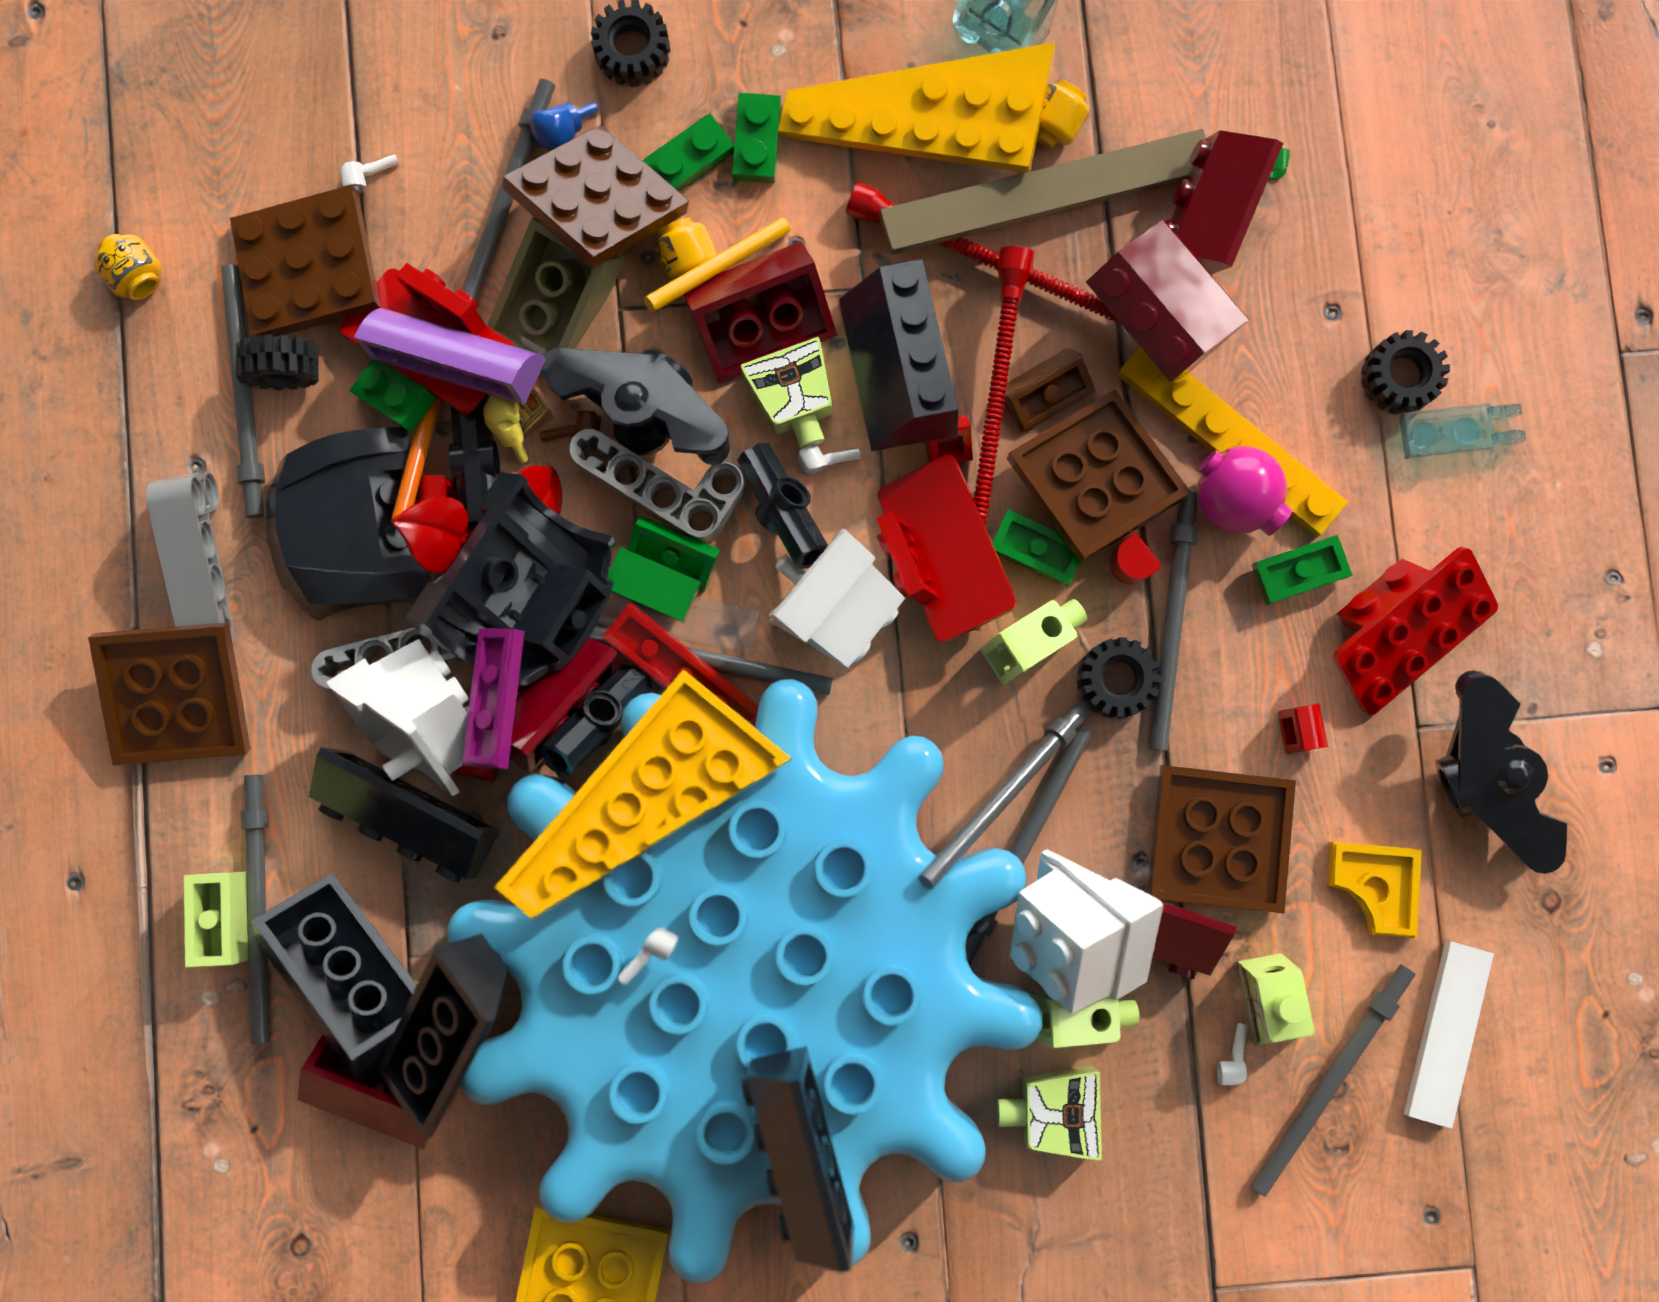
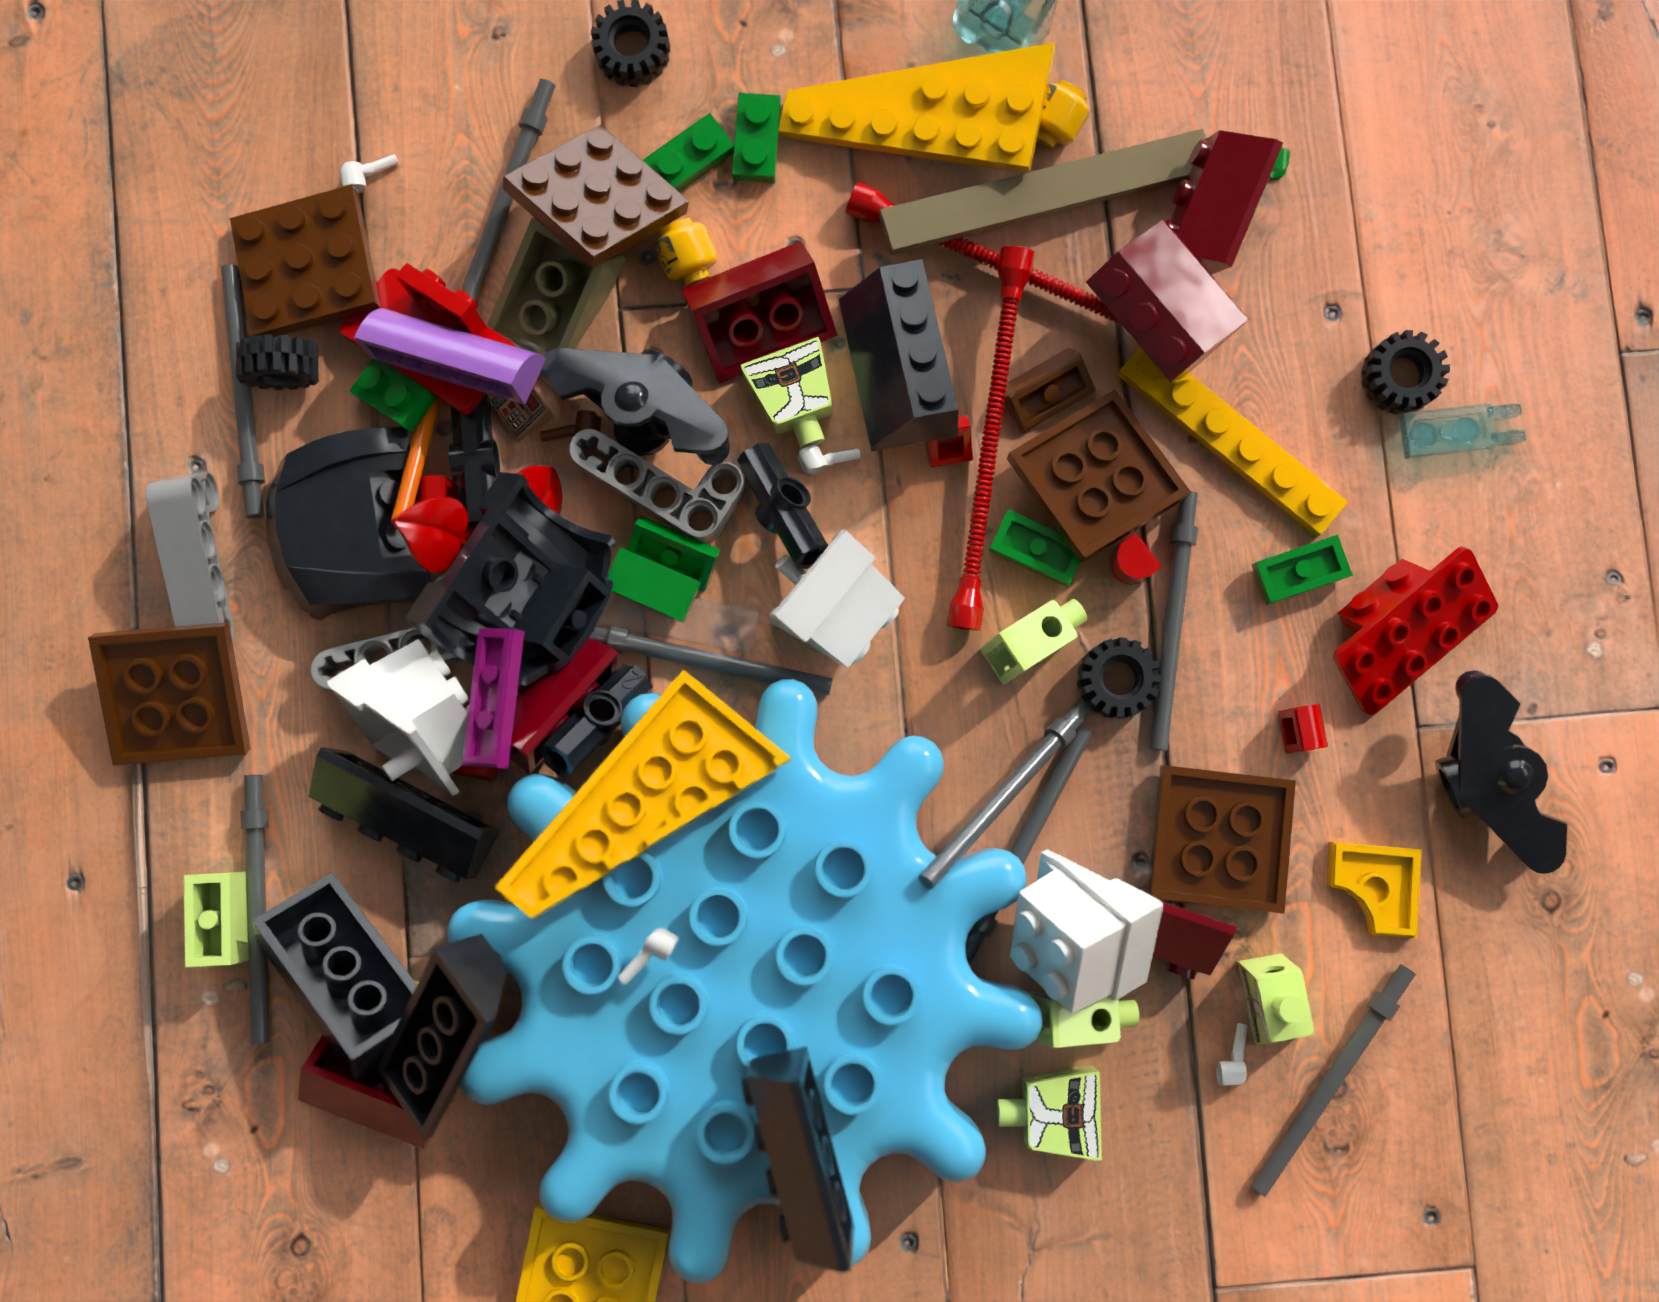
yellow head [93,234,162,300] -> none
light yellow piece [483,395,529,463] -> none
blue piece [531,102,598,152] -> none
red tile [601,602,758,728] -> none
yellow bar [644,217,790,313] -> none
red bracket [876,454,1018,643] -> none
dark pink brick [1197,446,1292,536] -> none
white tile [1403,940,1494,1129] -> none

